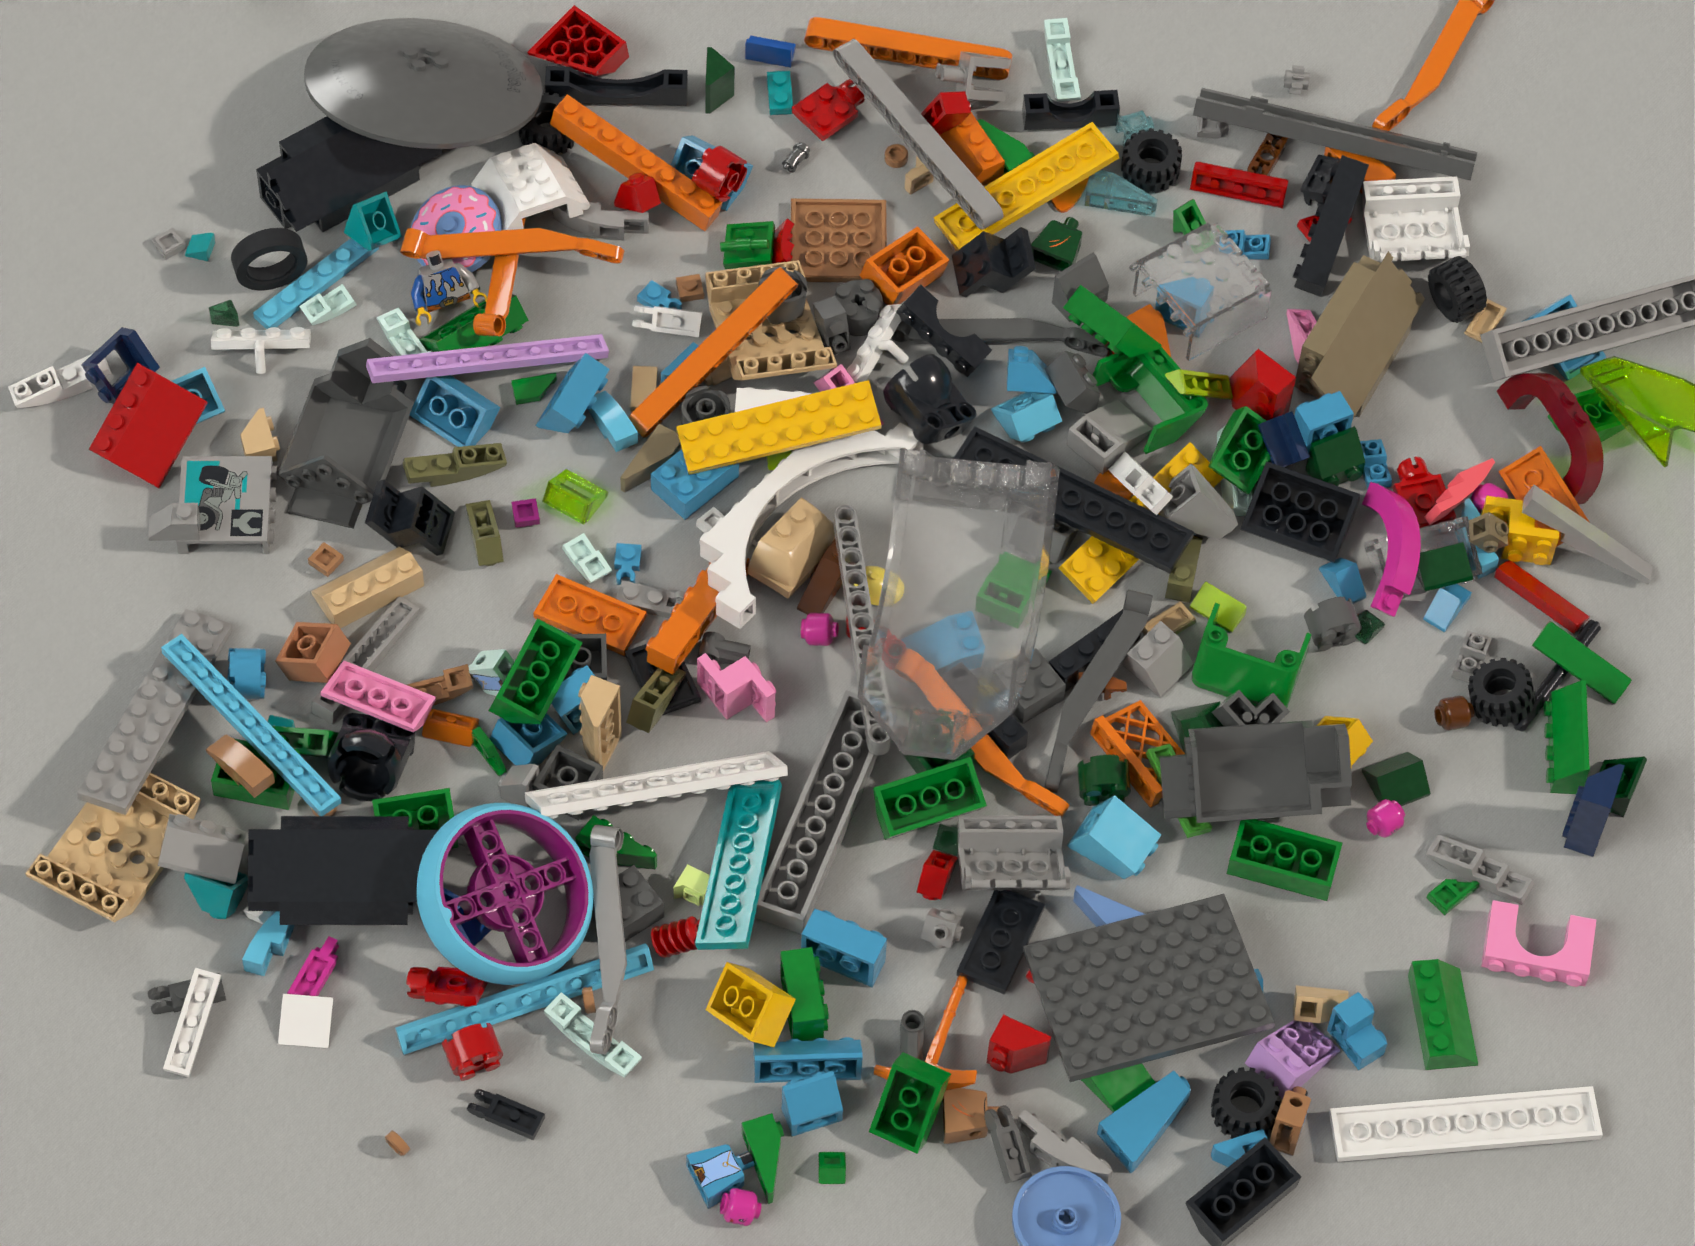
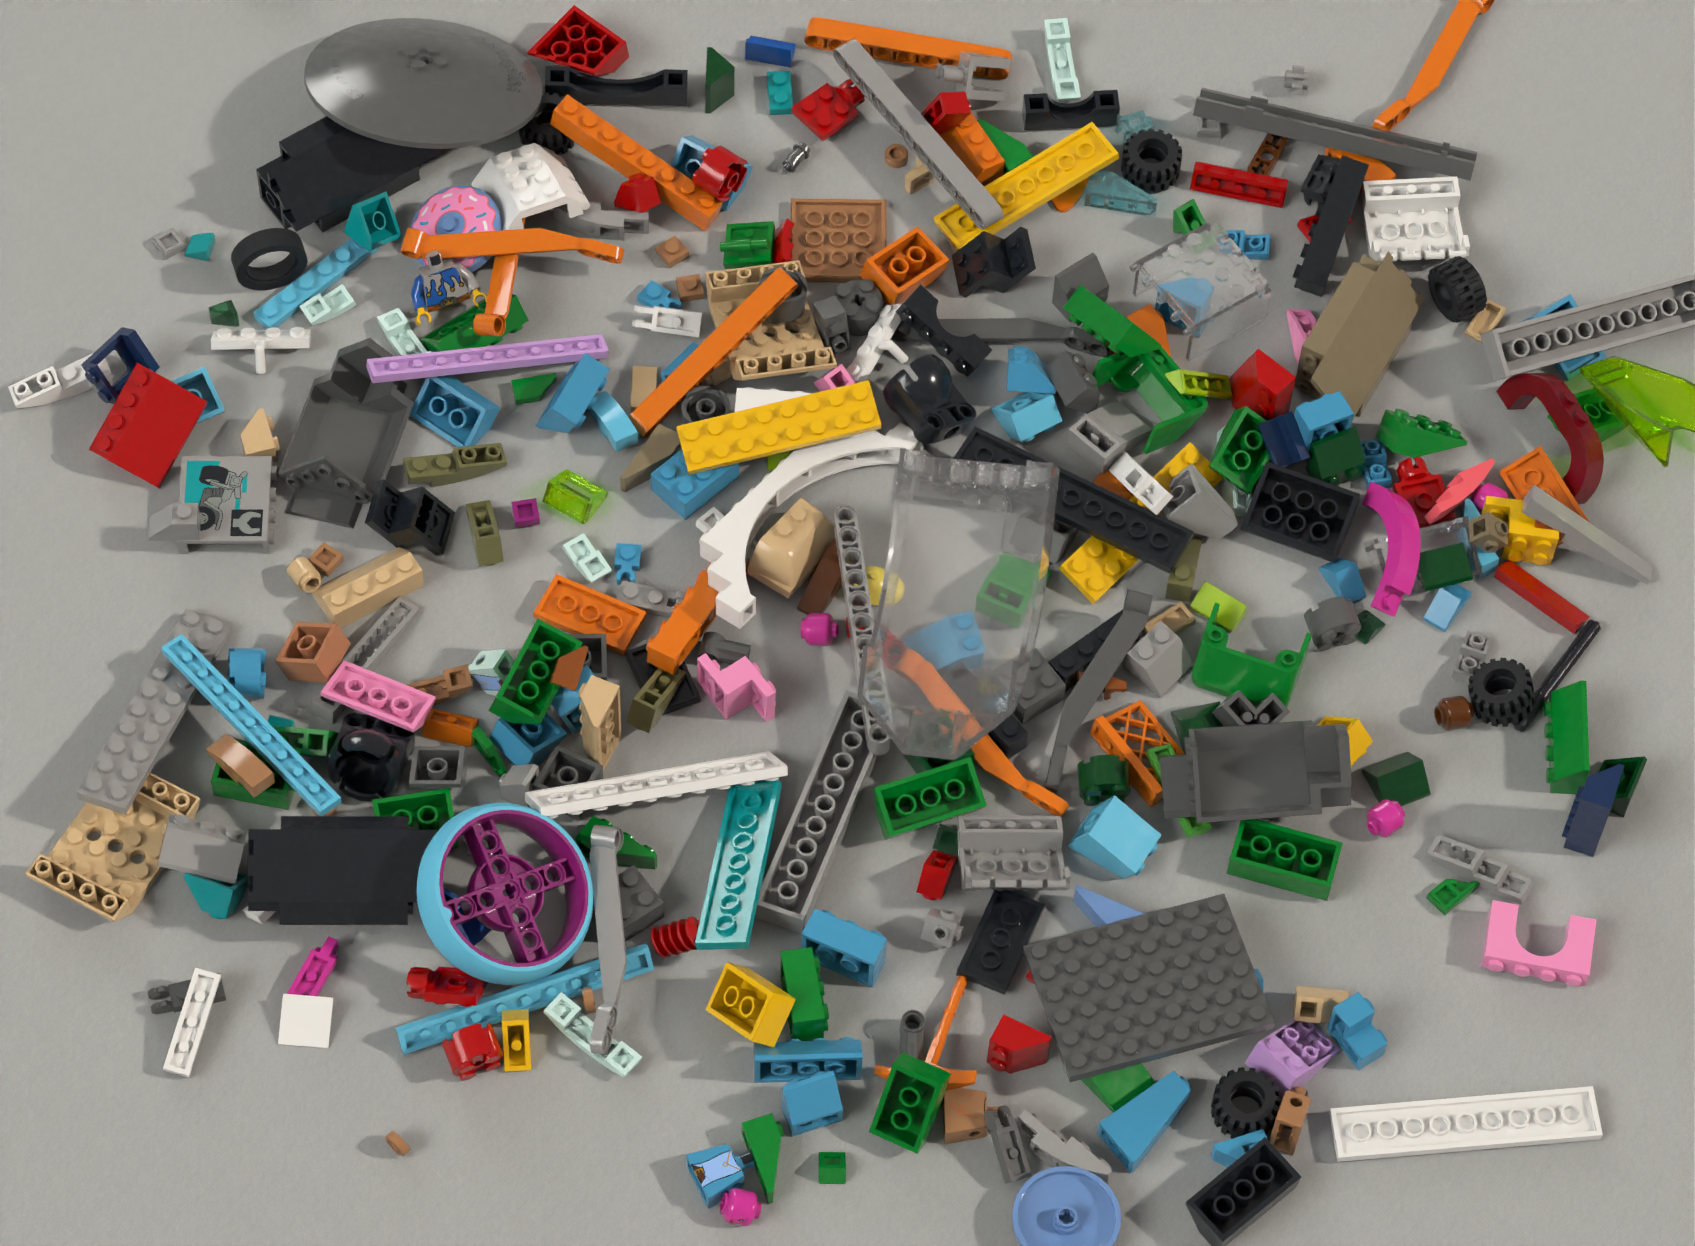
medium azure slope [242,911,295,976] -> none
black hinge [467,1089,545,1140] -> none
yellowish green window [673,864,710,906] -> none
dark green torso [1031,217,1083,272] -> none
green slope [1408,959,1478,1070] -> none
green slope [1532,621,1632,704] -> none
none -> tan brick [287,557,321,593]
none -> dark grey slope [409,746,467,788]
none -> yellow slope [502,1009,531,1072]
none -> dark orange slope [550,646,588,691]
none -> medium nougat plate [656,236,689,268]
none -> green slope [1376,408,1468,458]

